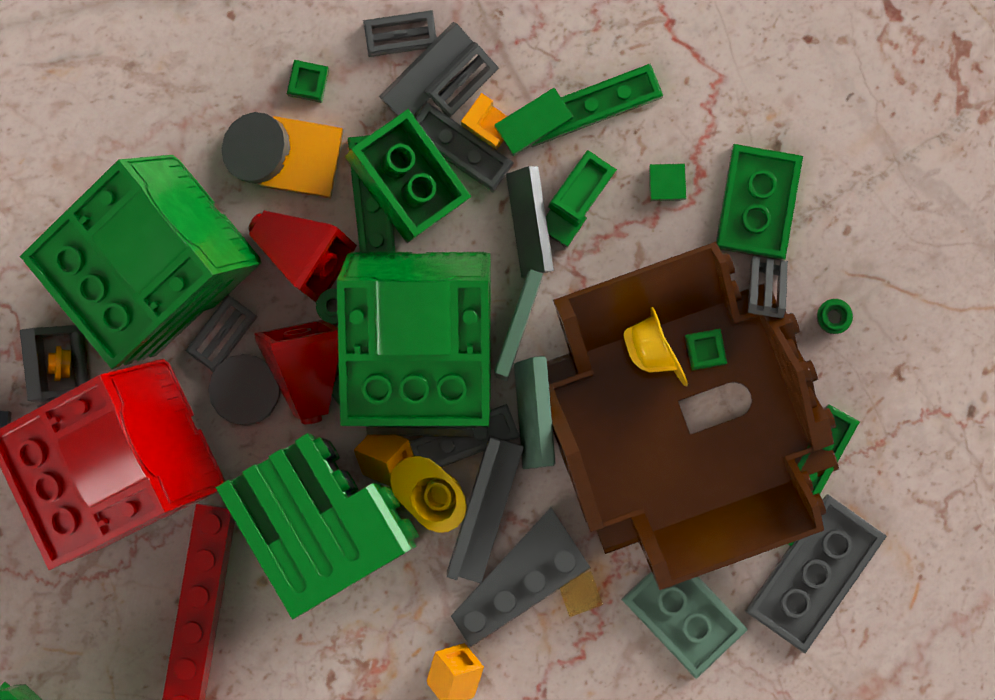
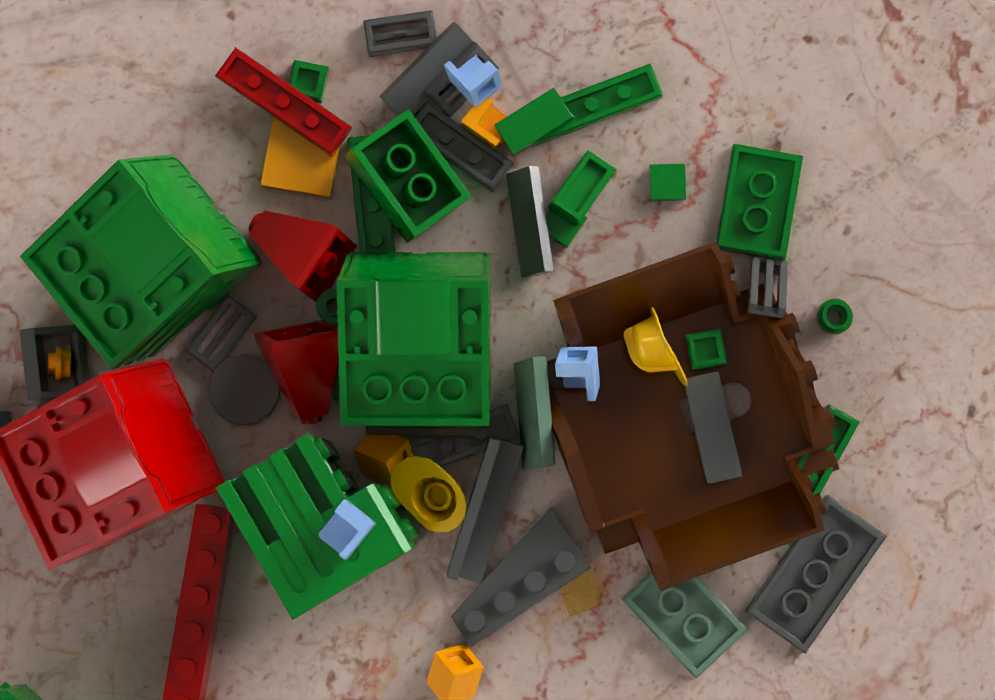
dark grey tile [221,112,290,184] -> none
sand green tile [494,270,543,381] -> none
none -> red tile [215,47,352,157]
none -> light blue panel [319,499,376,560]
none -> light blue panel [444,56,503,108]
none -> light blue panel [555,347,600,401]
none -> dark grey tile [684,371,742,484]

